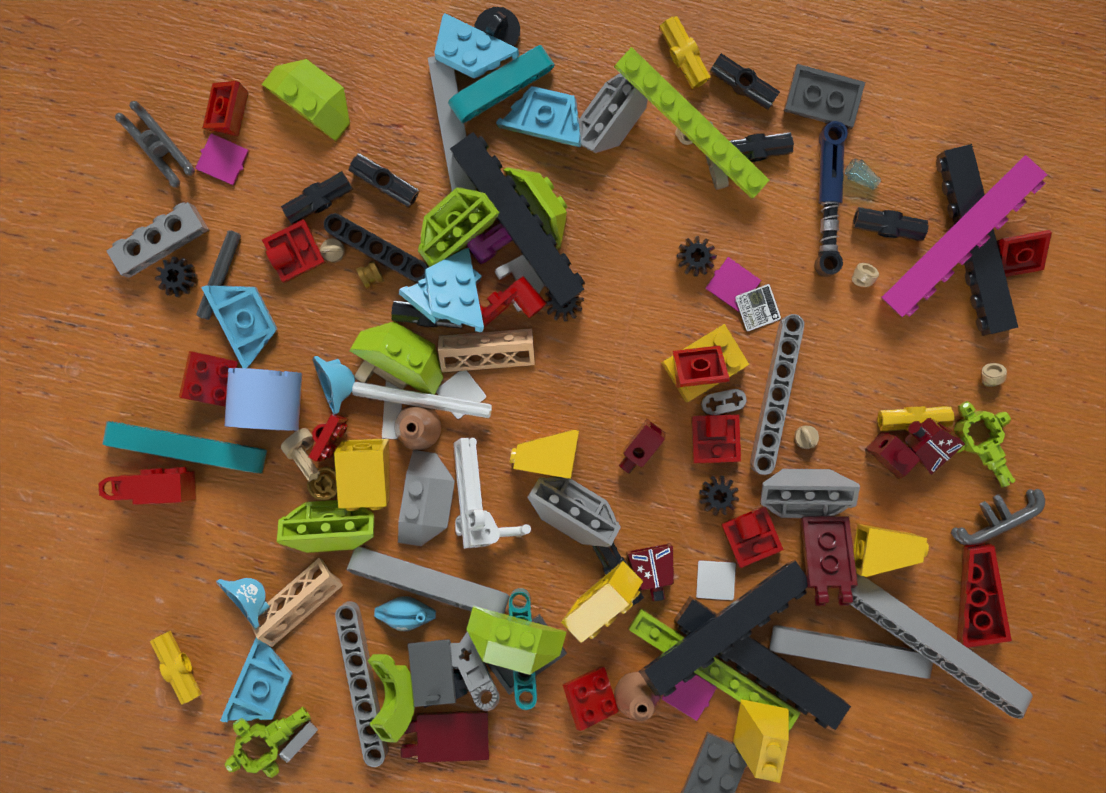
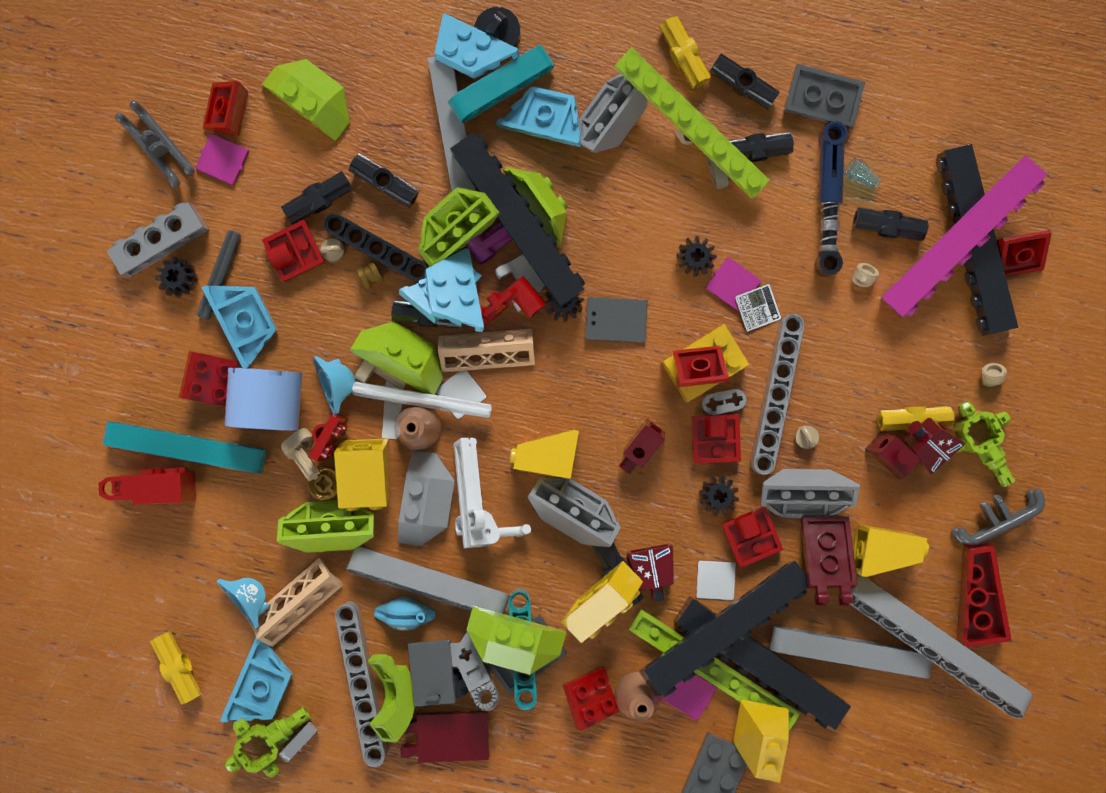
none -> dark grey container [585,297,648,344]

